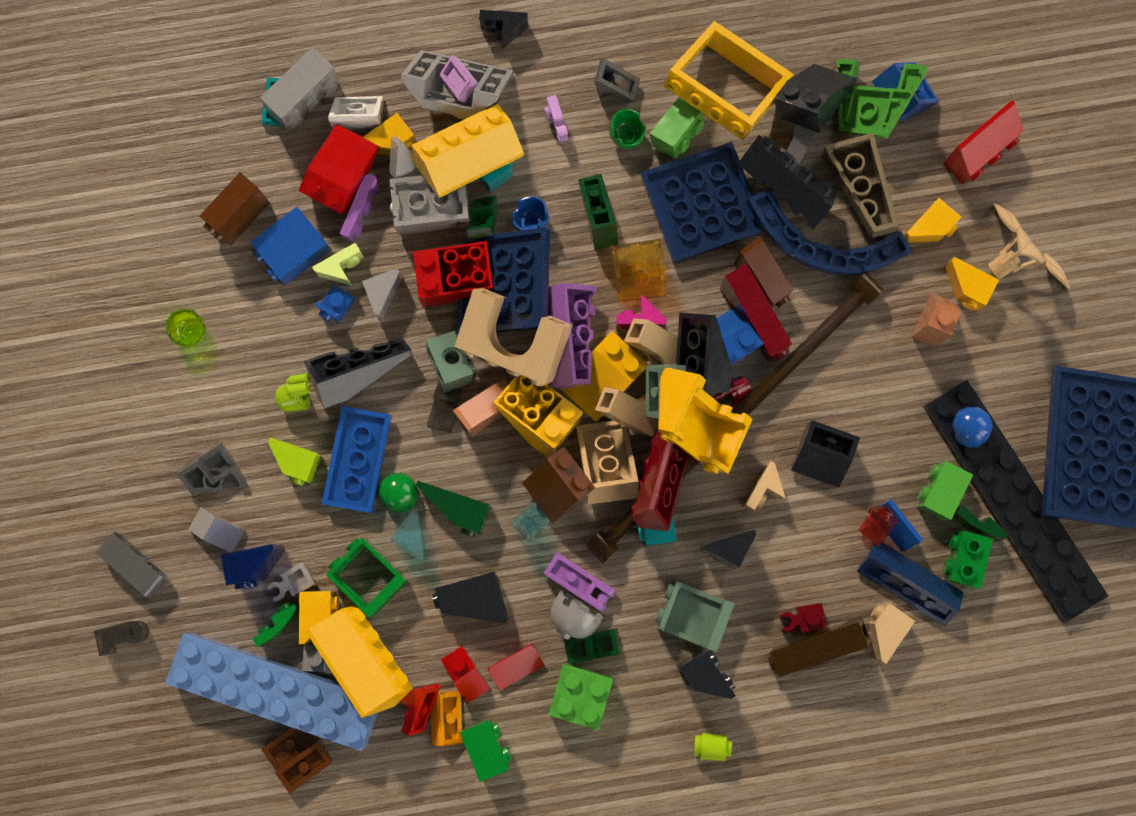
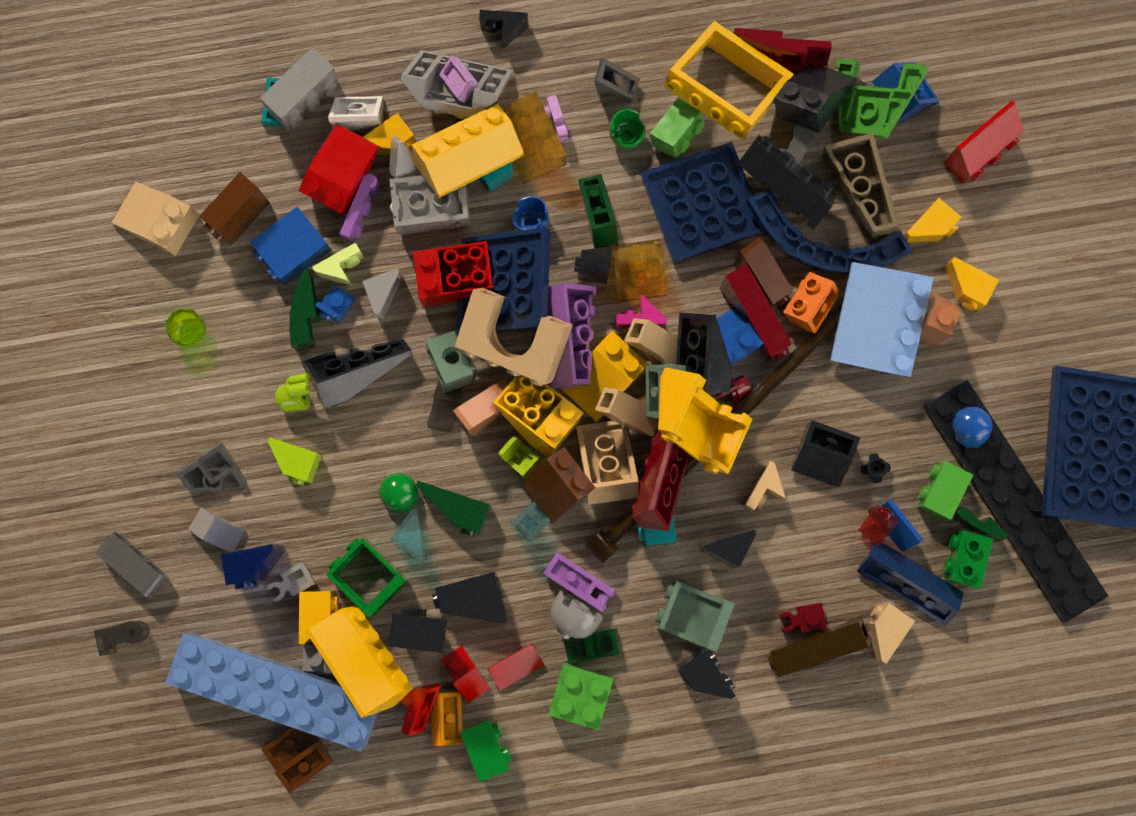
green slope [252,602,299,647] -> none
blue plate [322,406,392,514] -> none
dark green slope [467,195,498,239] -> none
lime brick [694,733,732,762] -> none
tan plant [988,203,1070,291] -> none
none -> tan slope [111,182,199,256]
none -> dark green slope [289,269,321,351]
none -> black wedge [389,608,447,653]
none -> lime bracket [498,436,543,479]
none -> clear yellow slope [504,91,567,184]
none -> black slope [574,247,612,284]
none -> dark red slope [734,28,832,71]
none -> orange brick [783,272,841,334]
none -> light blue slope [830,262,934,377]
none -> black plate [860,453,891,484]

